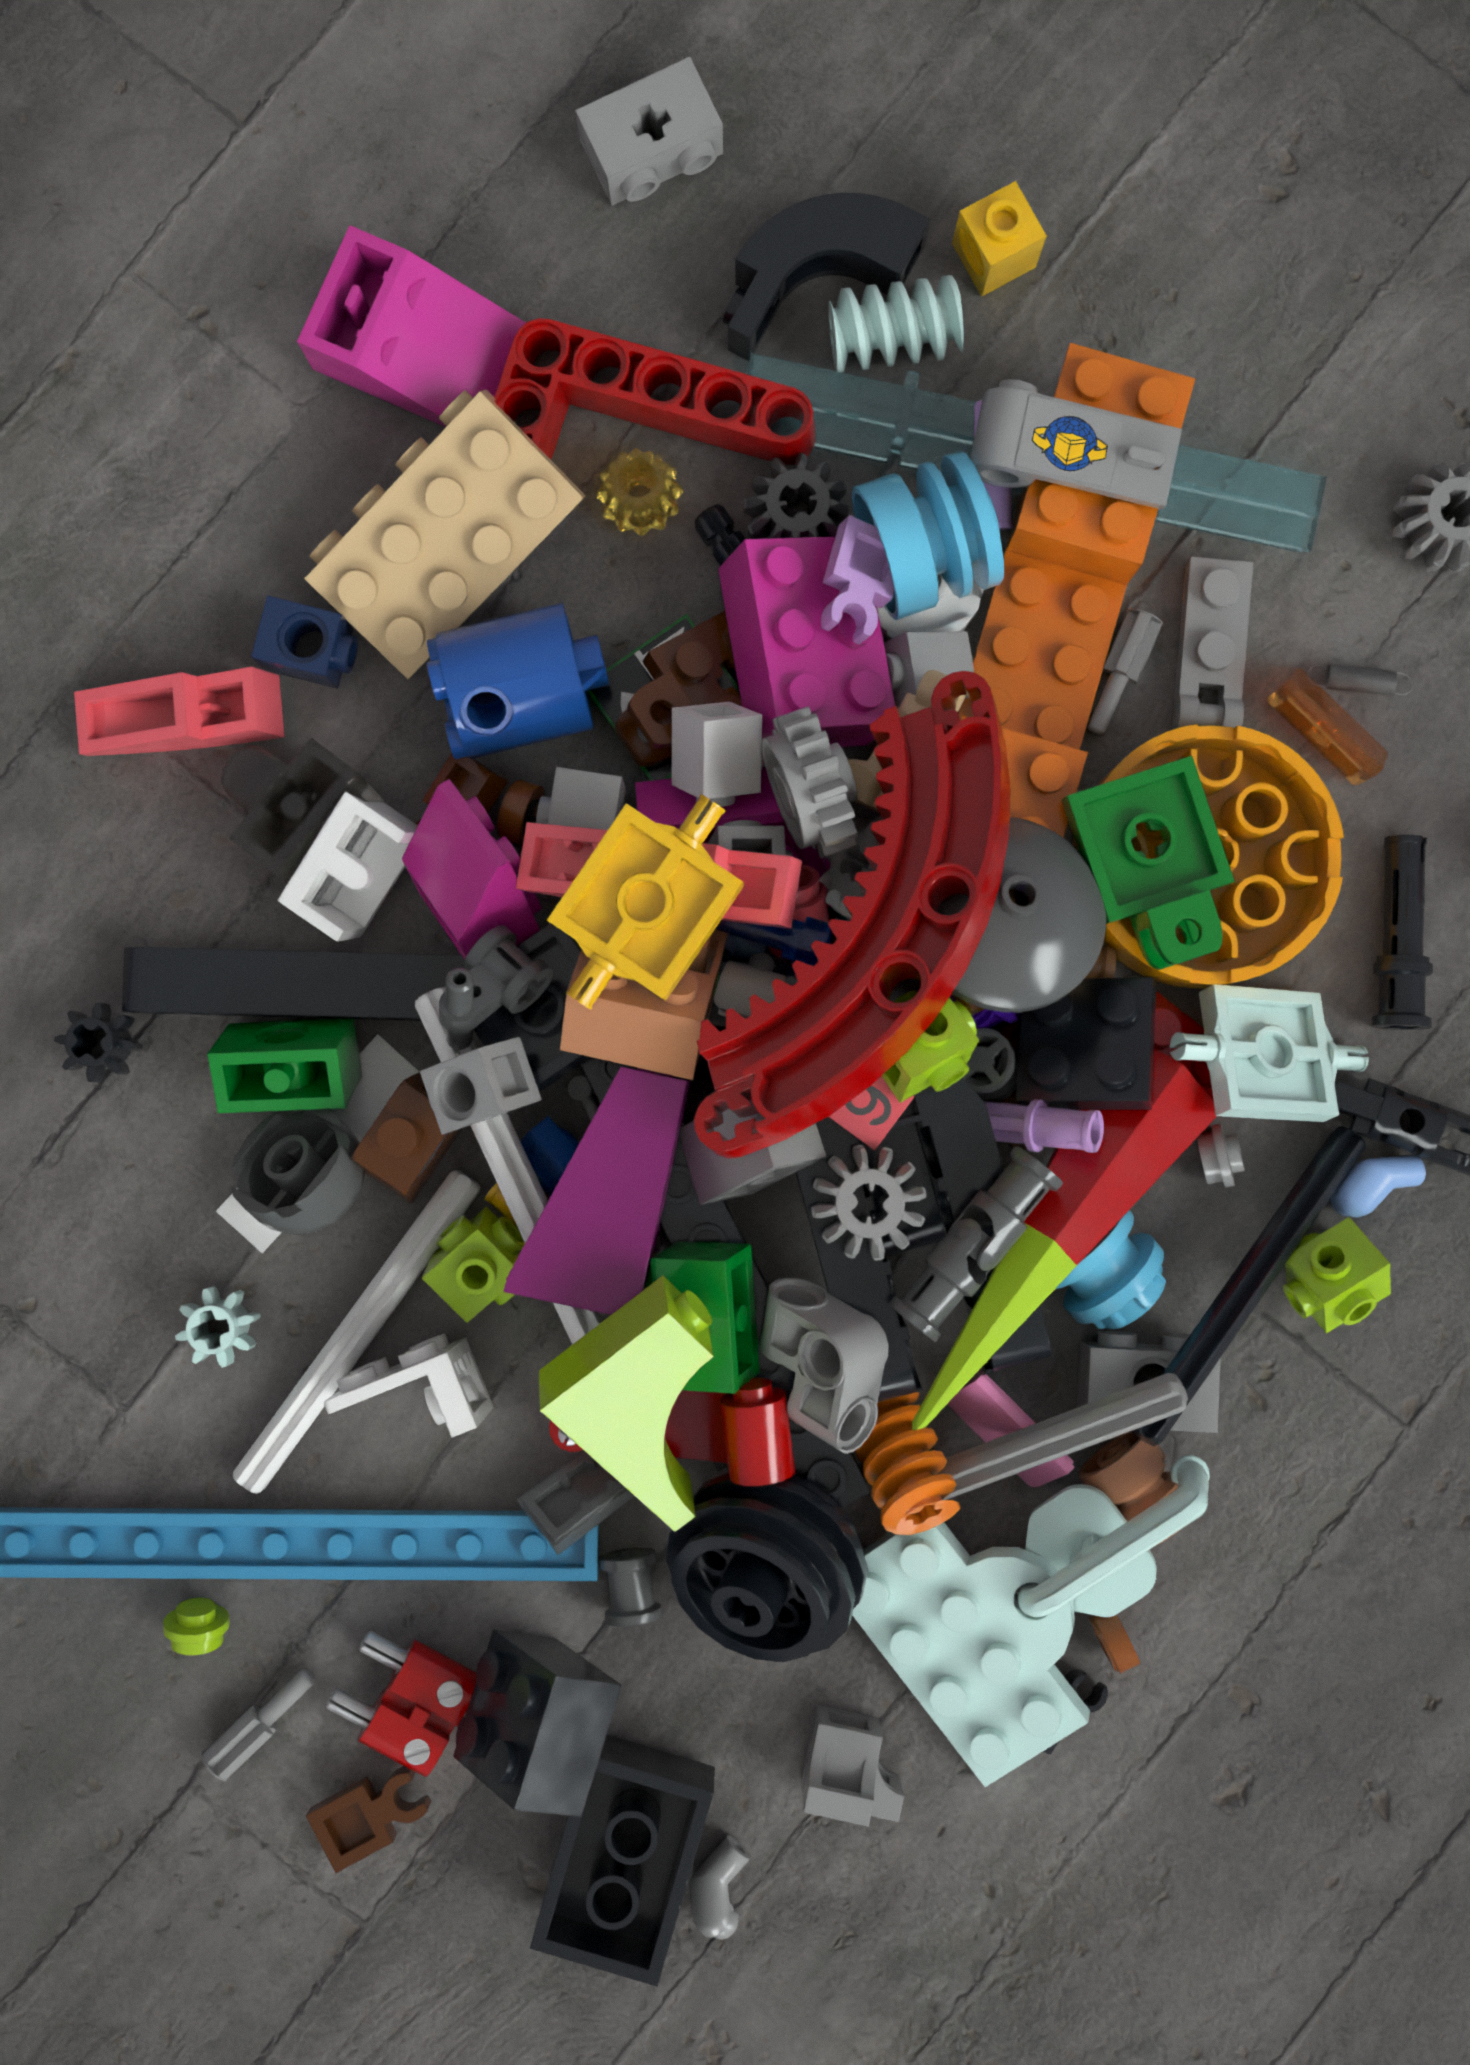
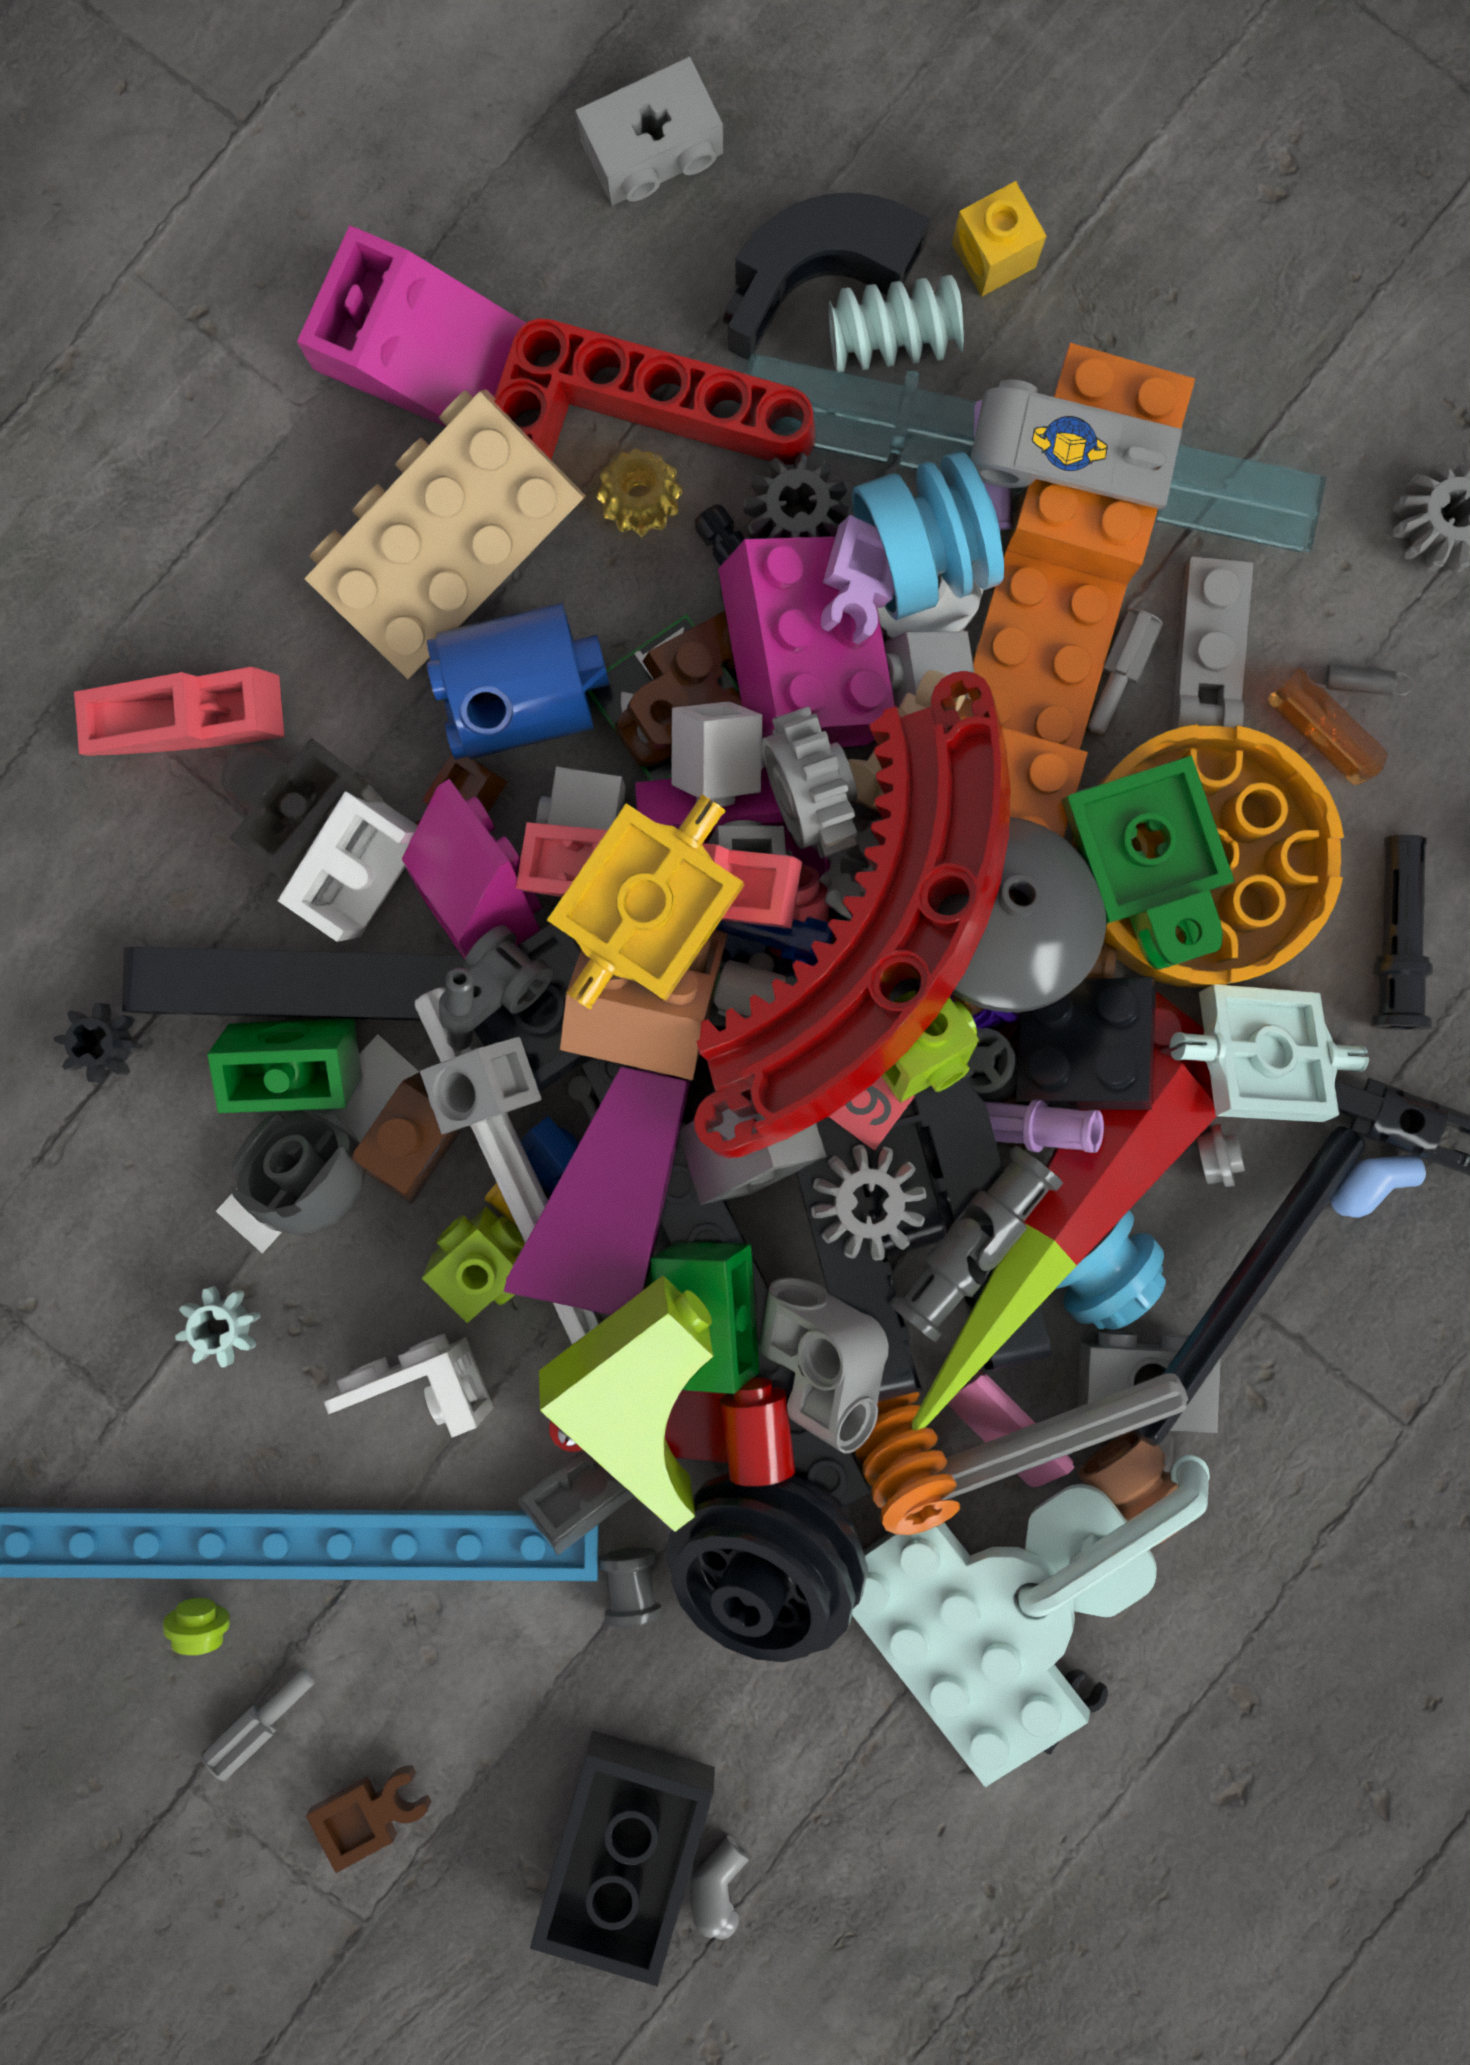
white axle [233,1170,481,1494] -> none
dark blue brick [251,595,358,689] -> none
red piece [326,1631,476,1777] -> none
black brick [453,1629,622,1817] -> none
dark orange tile [497,779,544,847] -> none
light grey brick [801,1704,904,1827] -> none
dark orange tile [1088,1614,1140,1674] -> none
lime brick [1283,1217,1391,1334] -> none

